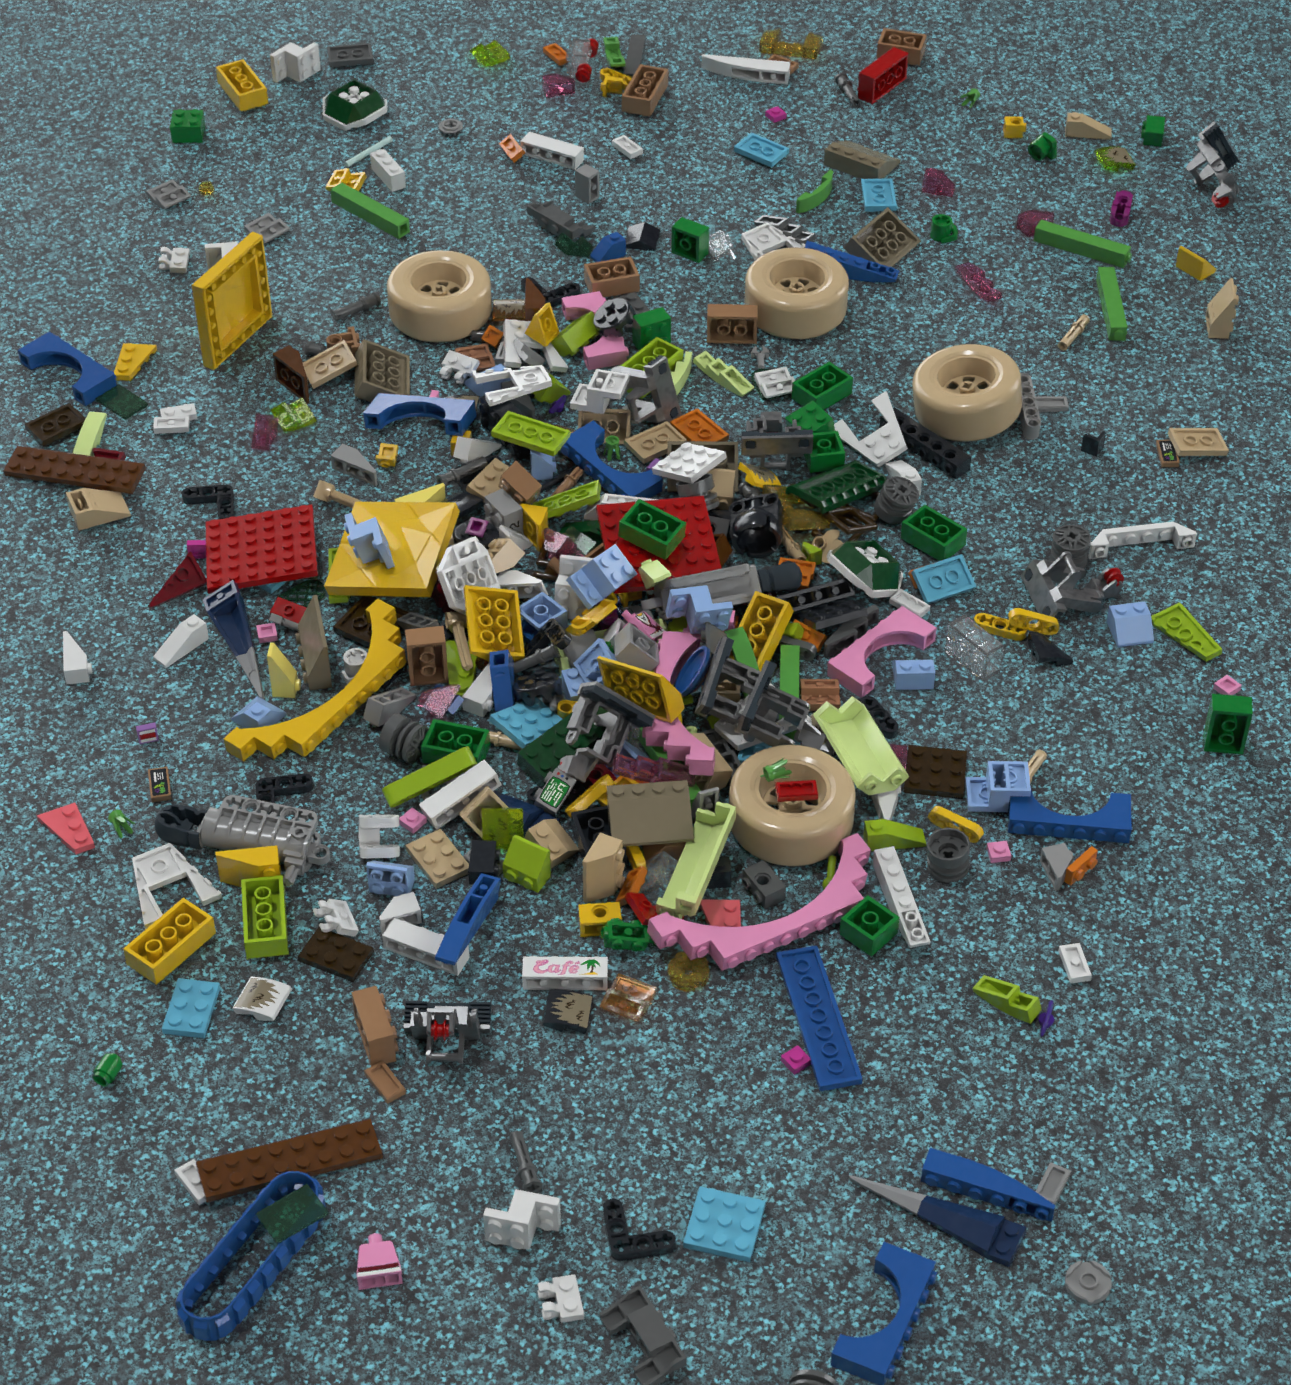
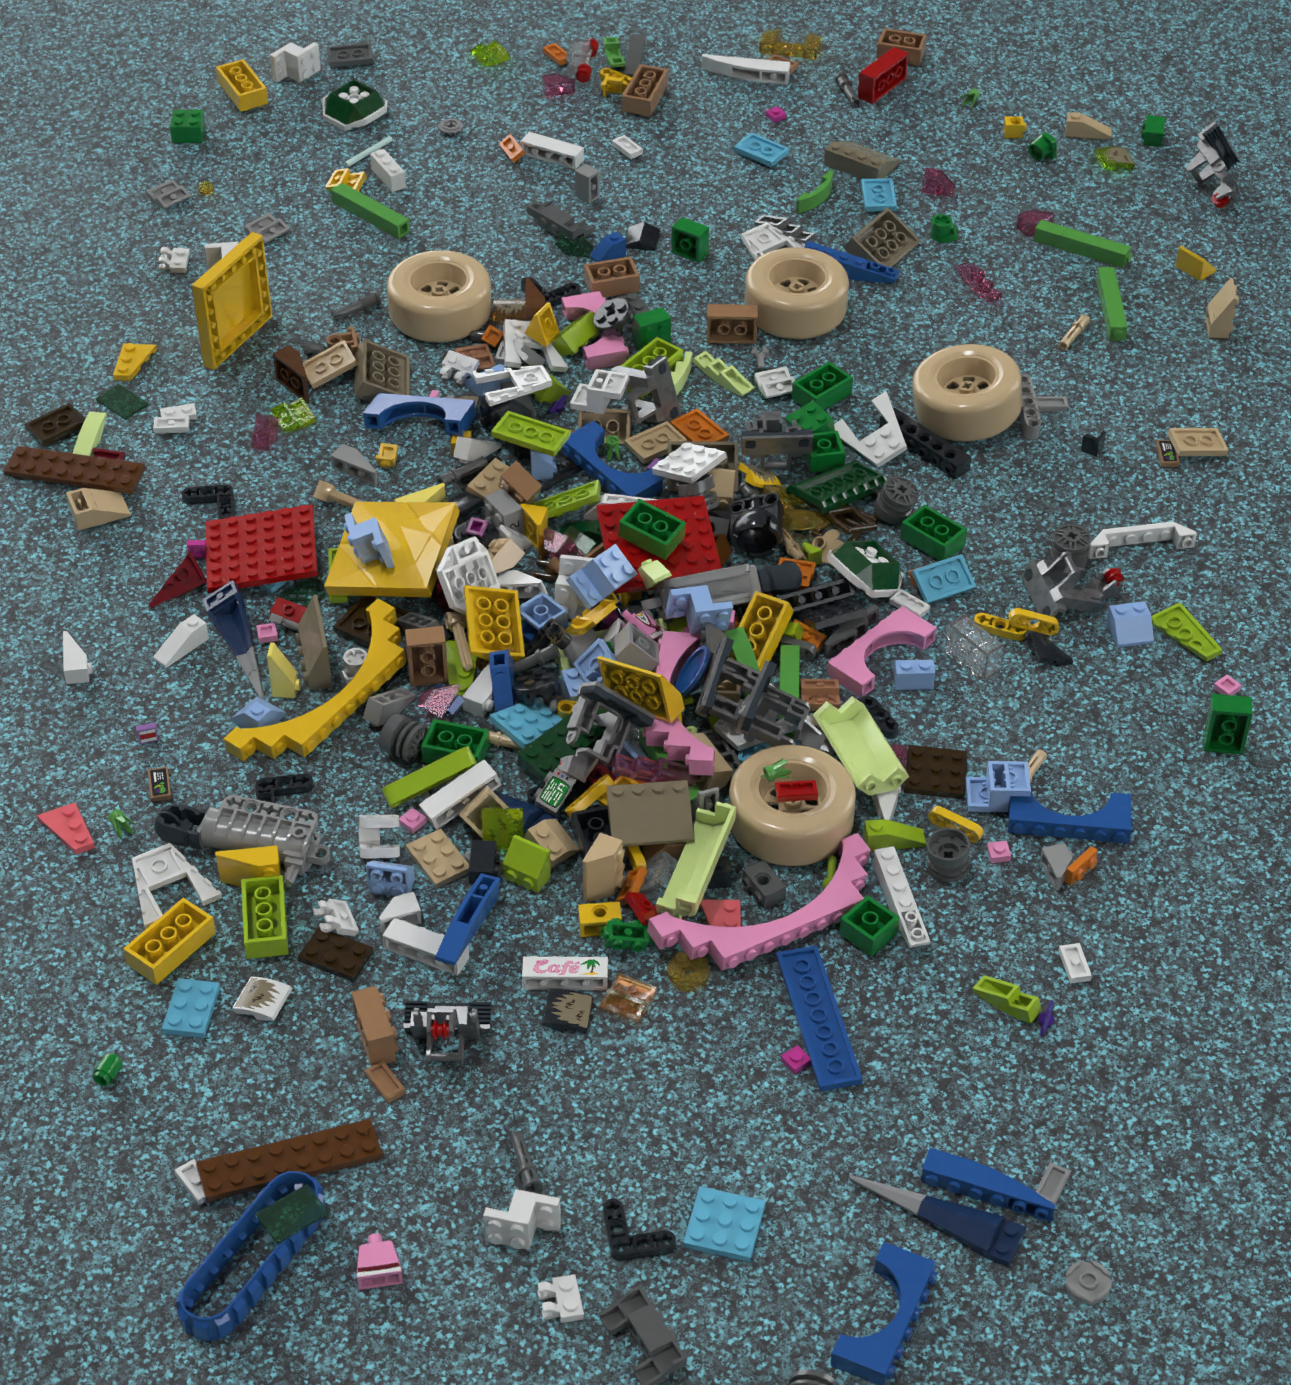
blue arch [18,332,117,406] -> none
medium nougat axle [551,467,583,496] -> none
clear bracket [709,229,736,261] -> none
white slope [885,460,922,496] -> none
magenta piece [1109,190,1133,227] -> none

